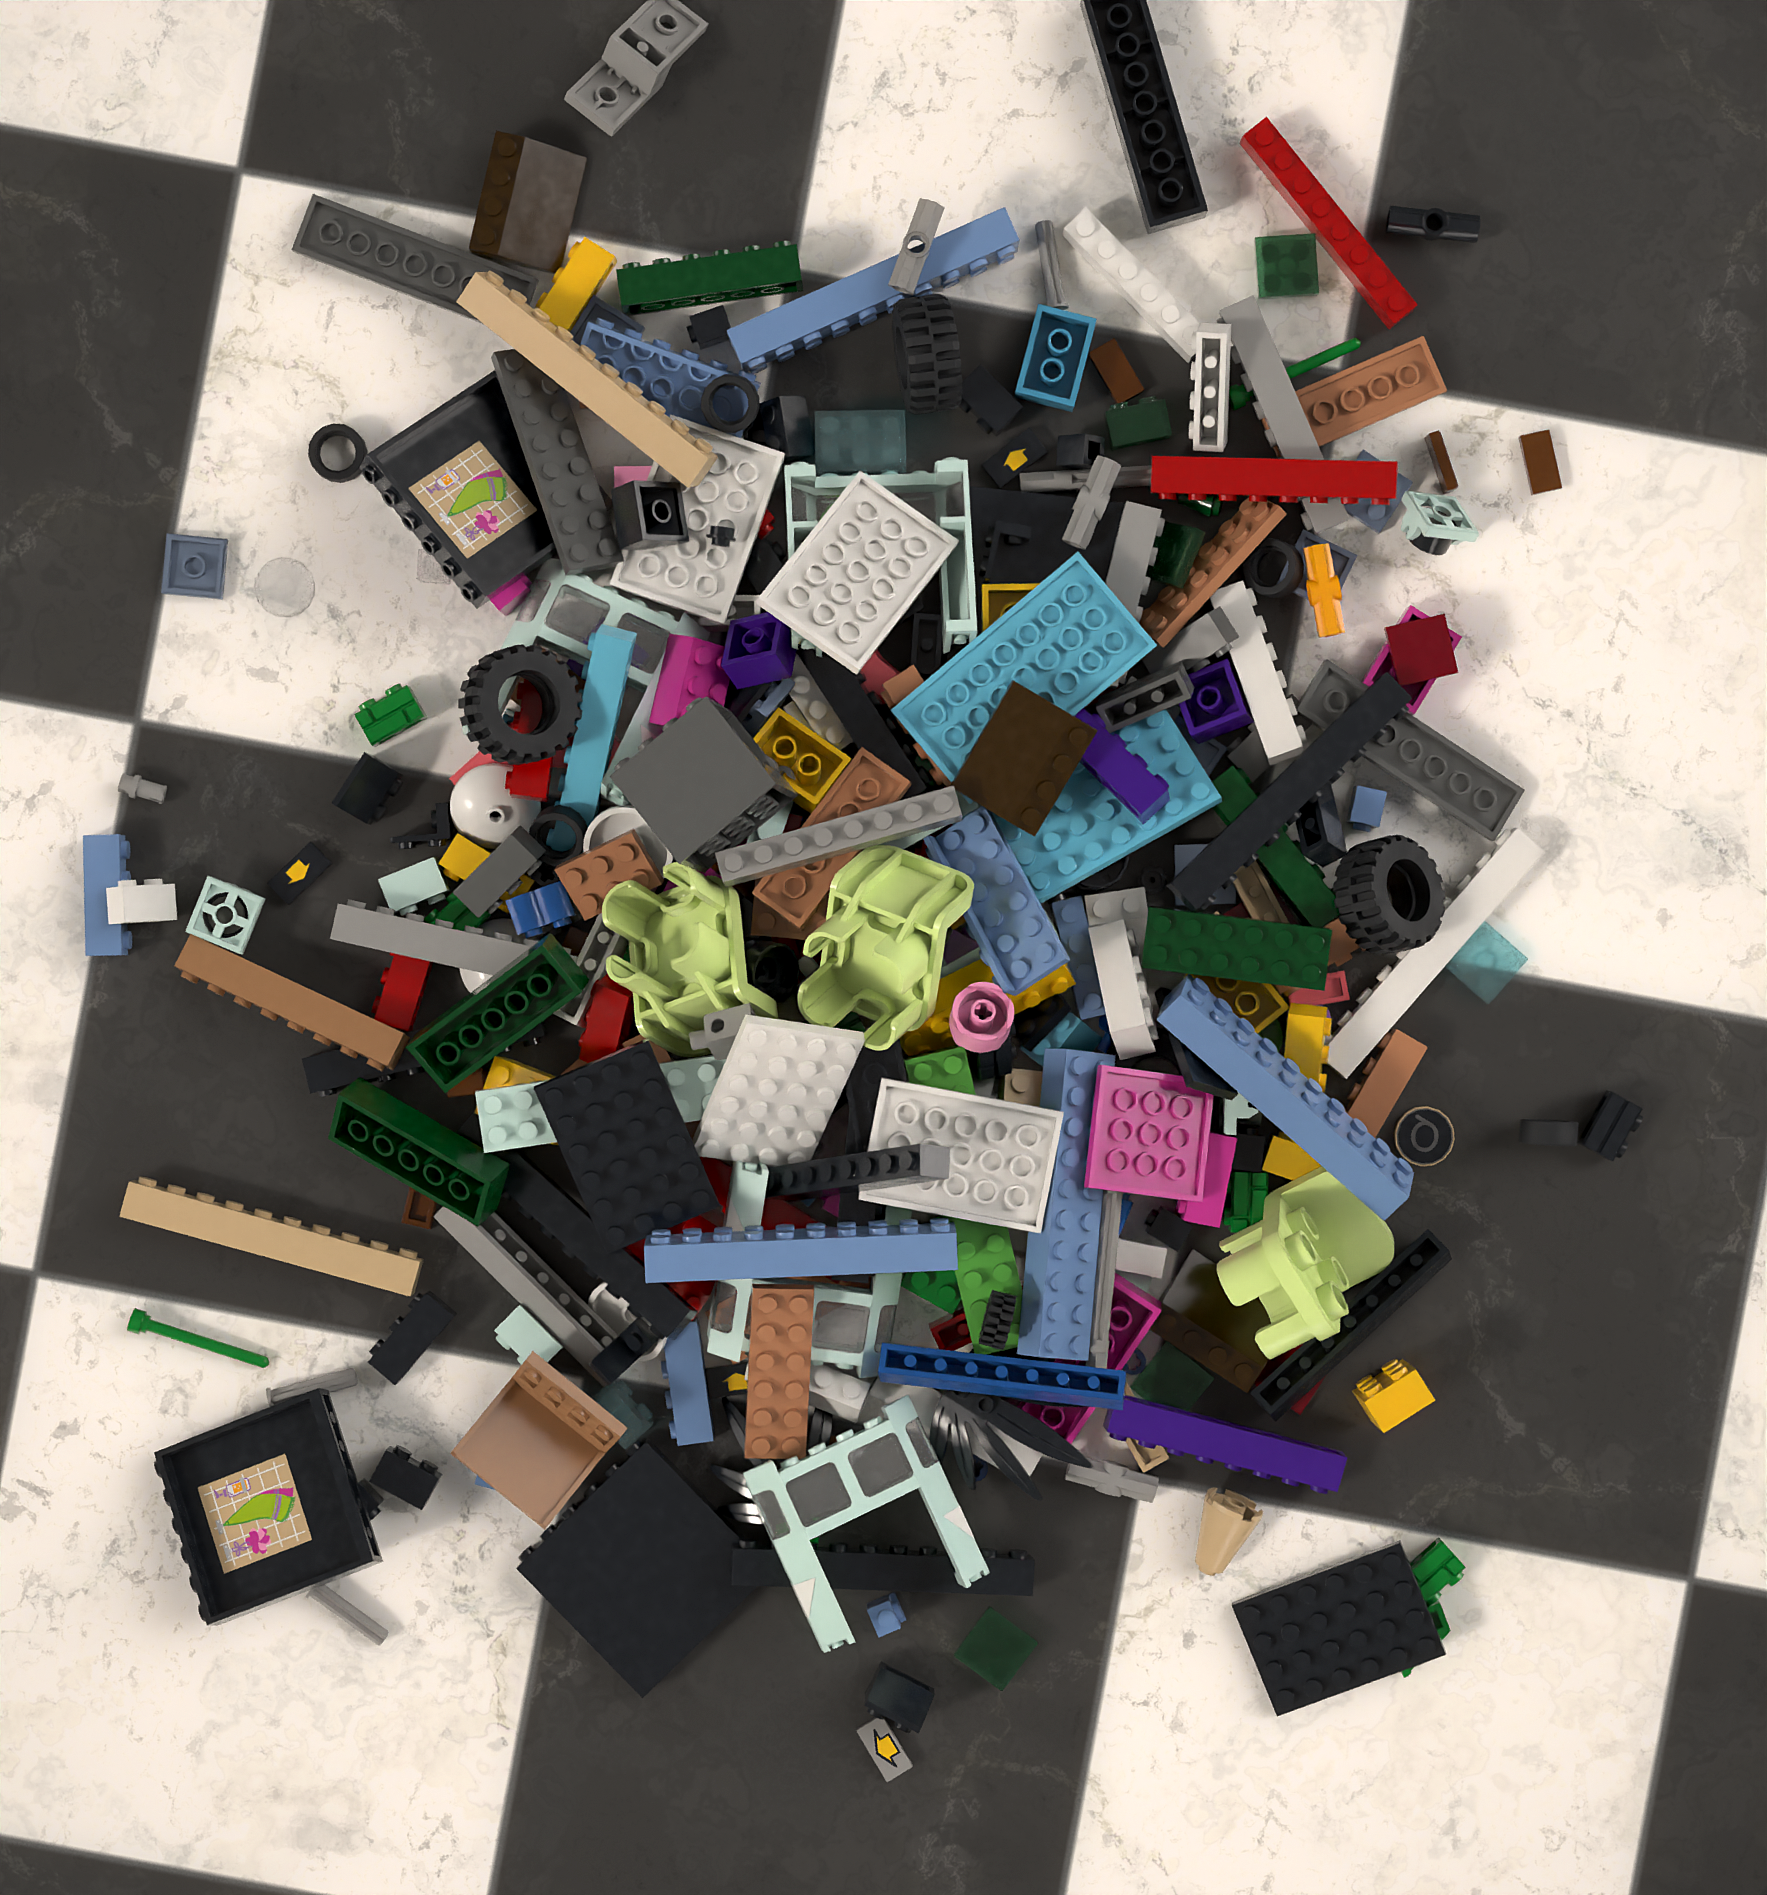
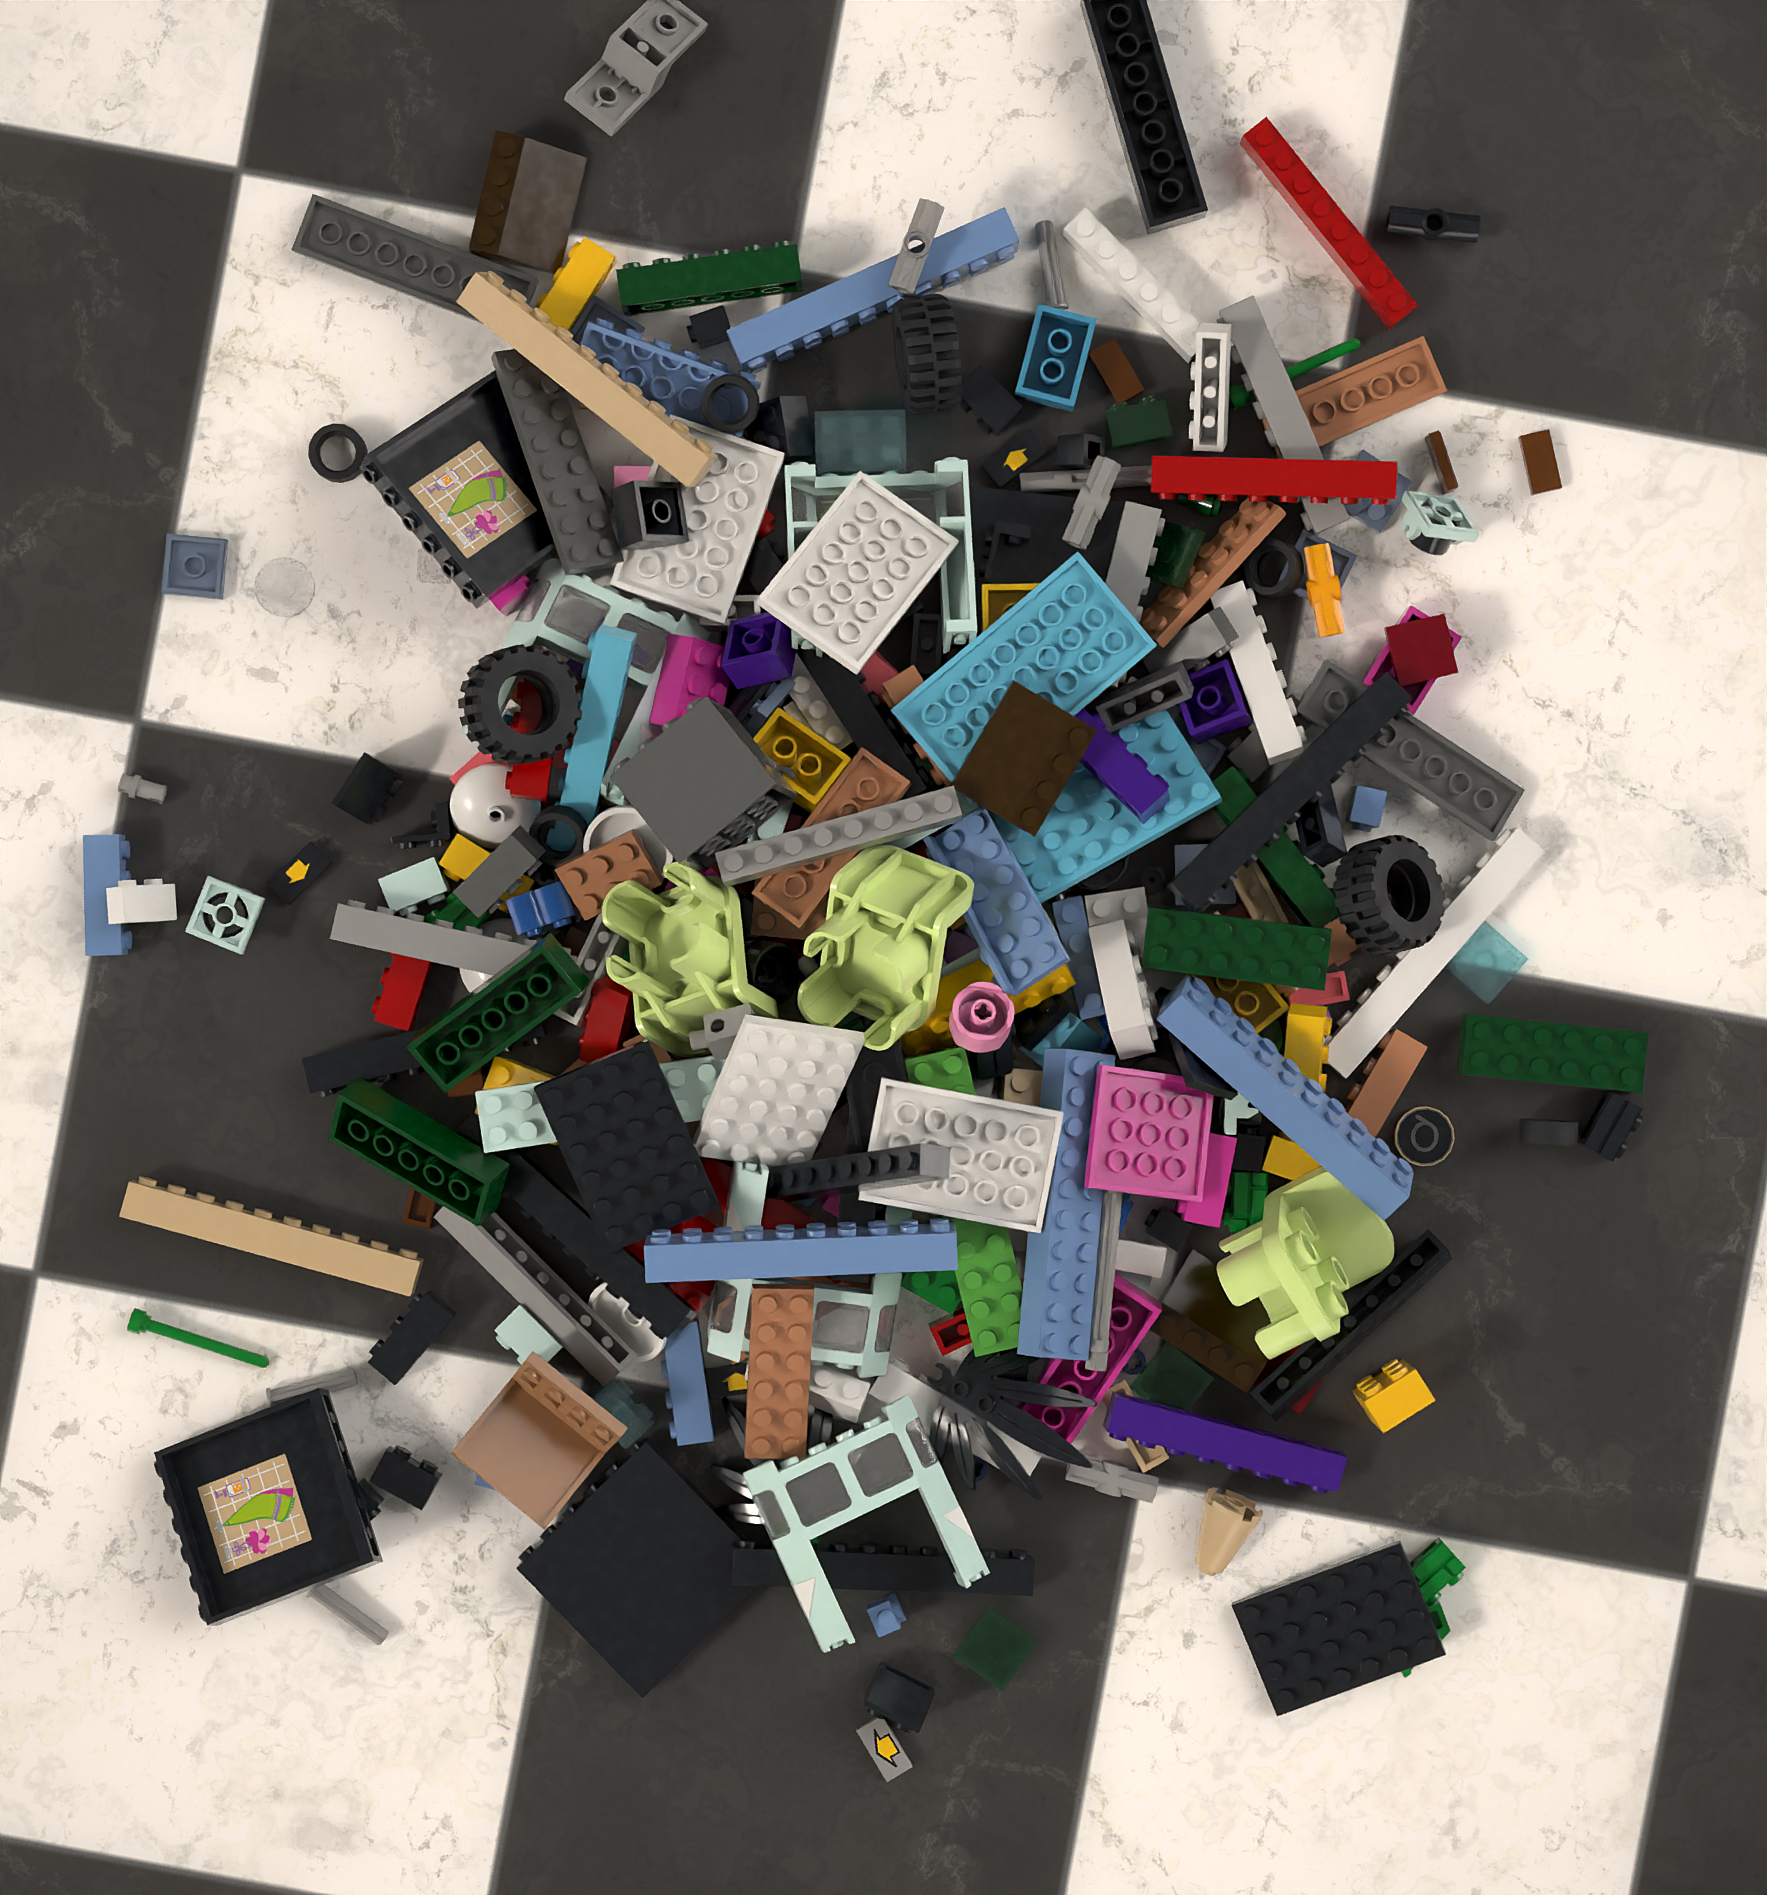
medium nougat brick [174,934,410,1071] -> none
green brick [354,683,427,747] -> none
black bracket [589,1318,660,1385] -> none
black plate [706,526,736,547] -> none
blue brick [878,1343,1126,1410] -> none
black tyre [979,1290,1017,1350] -> none
clear green plate [1254,233,1319,299] -> none
none -> dark green brick [1456,1013,1649,1093]

